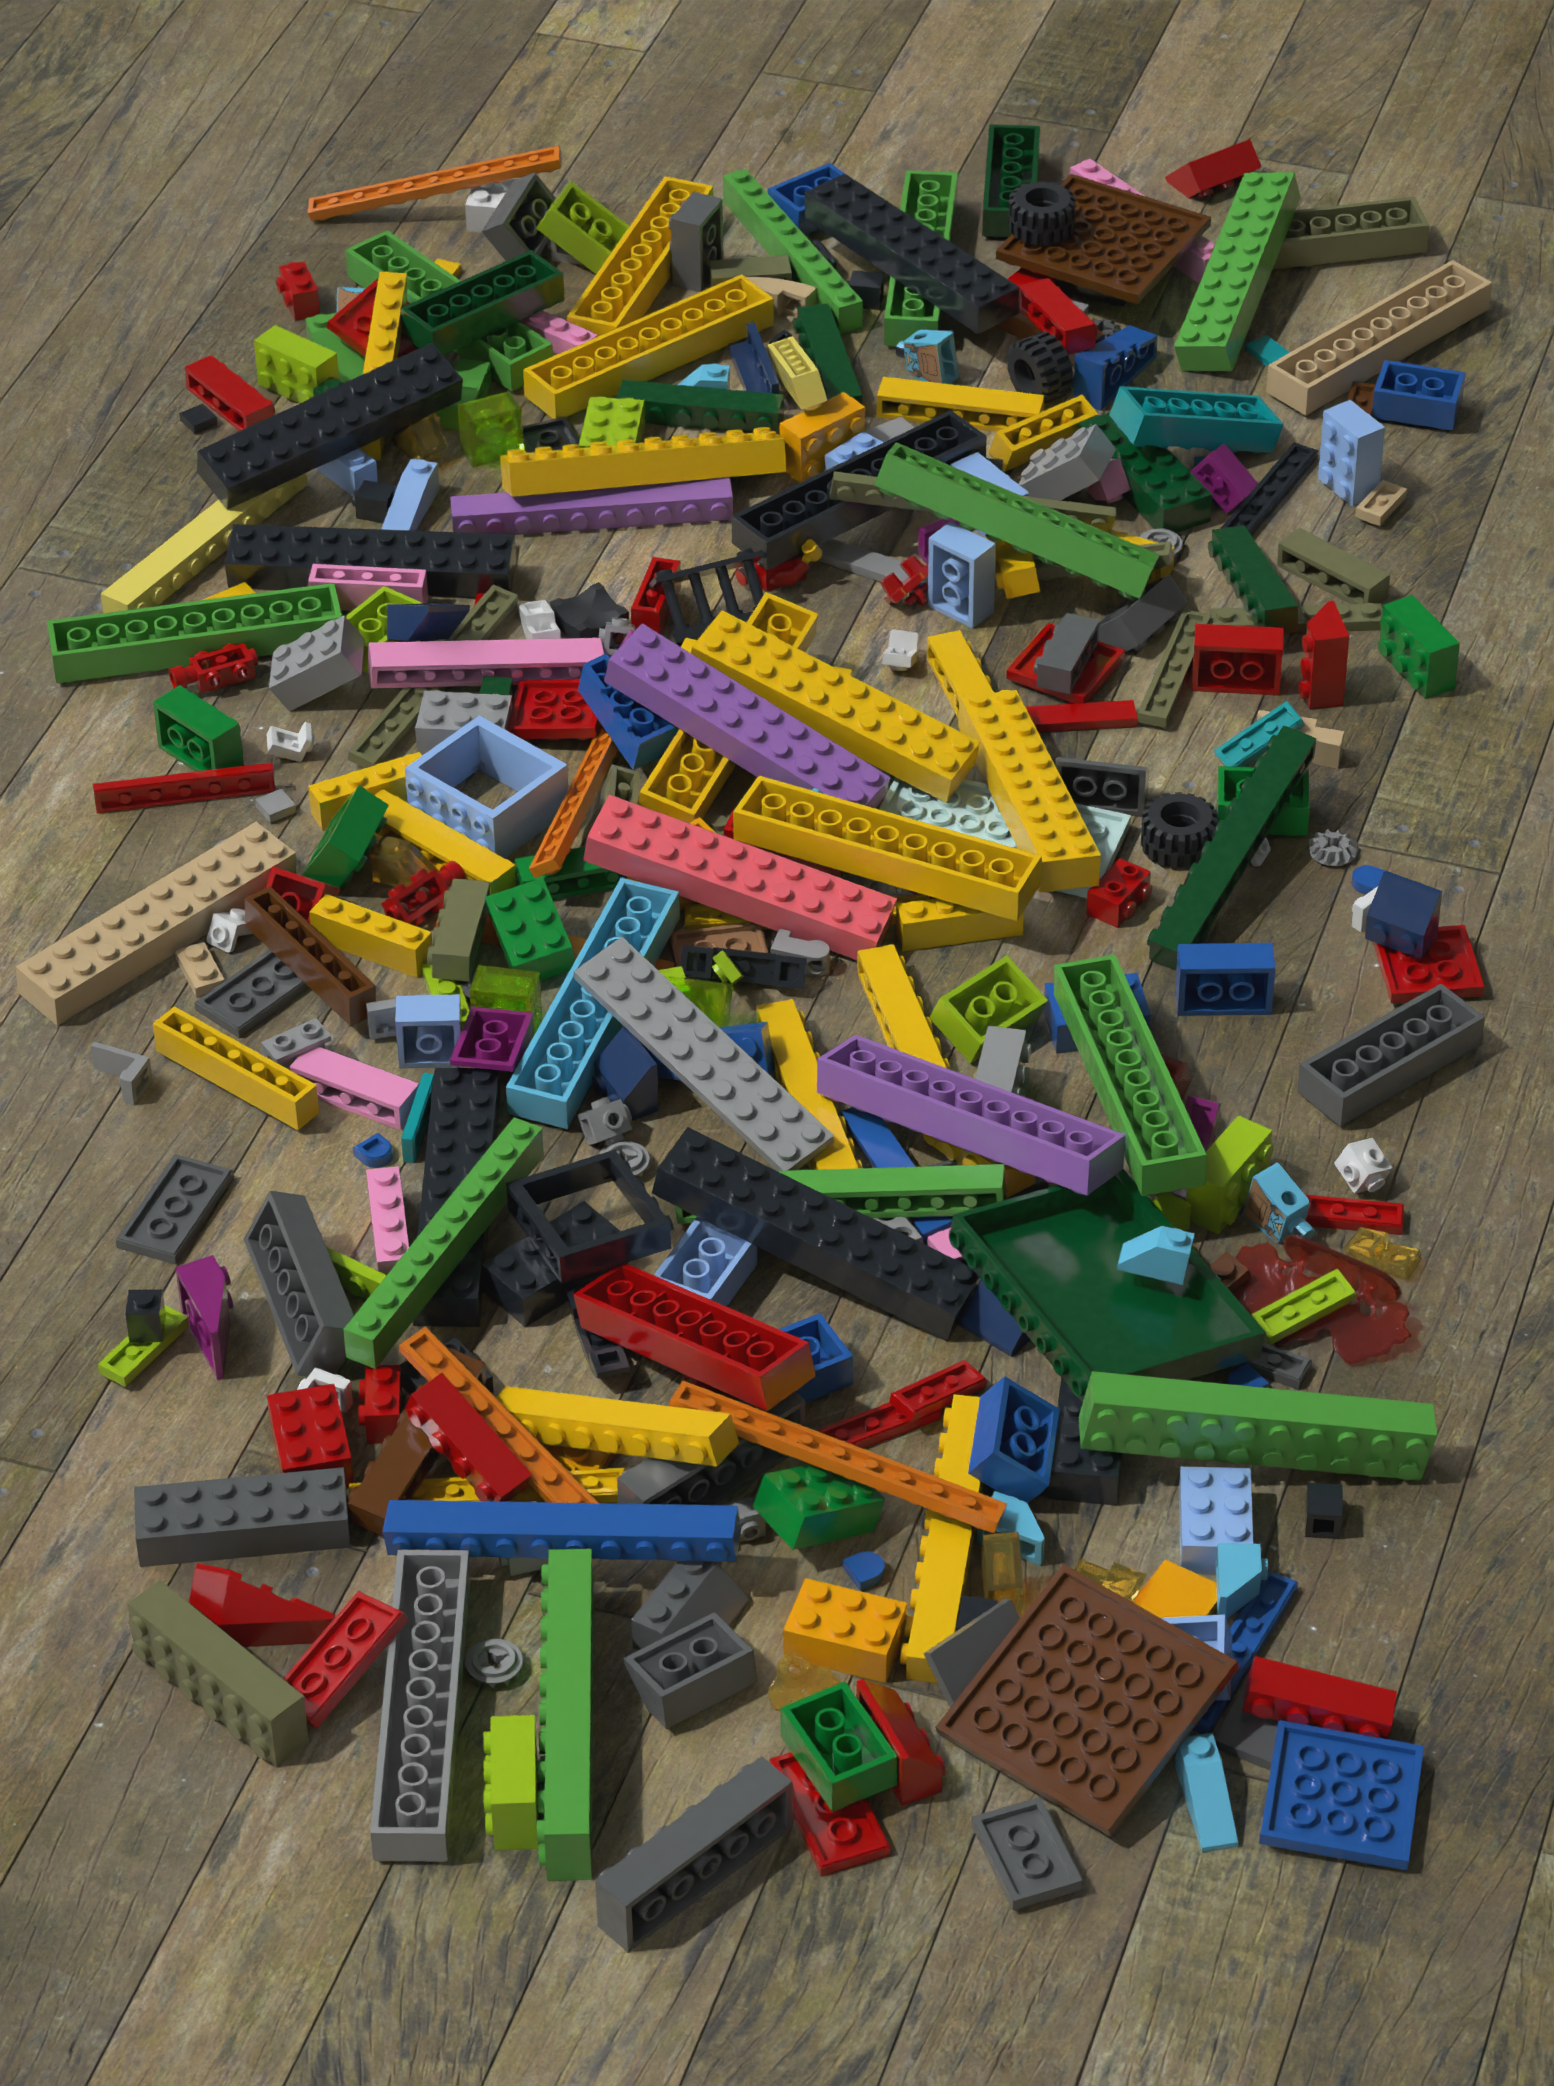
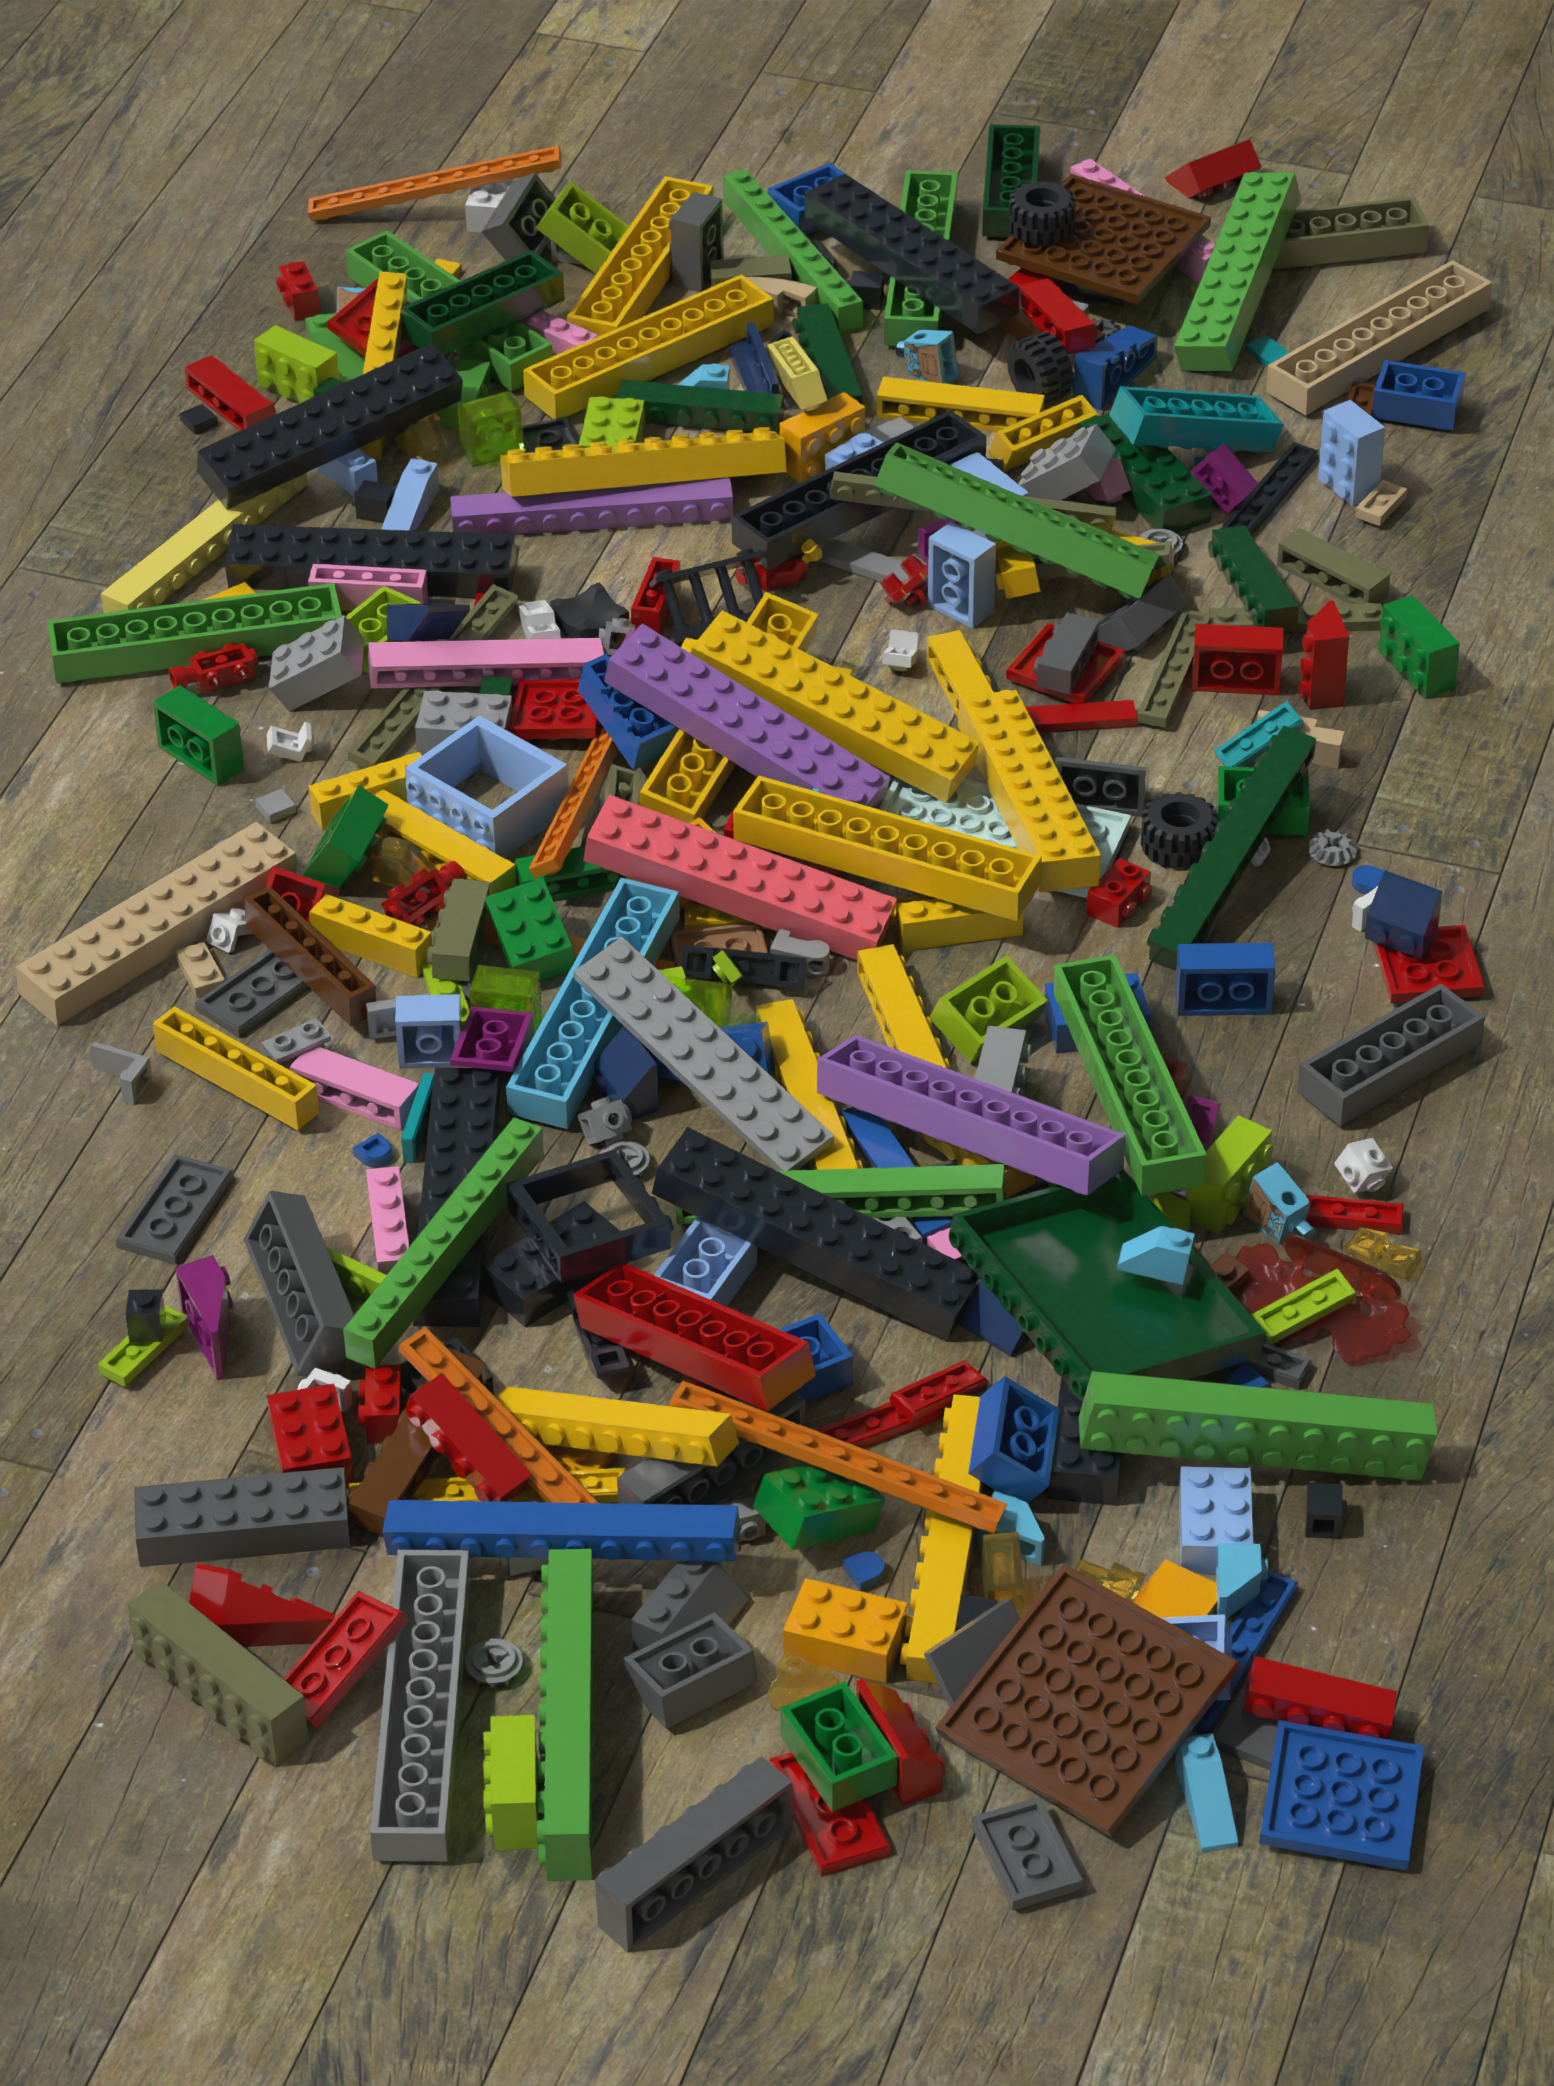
red tile [93,763,275,813] -> none

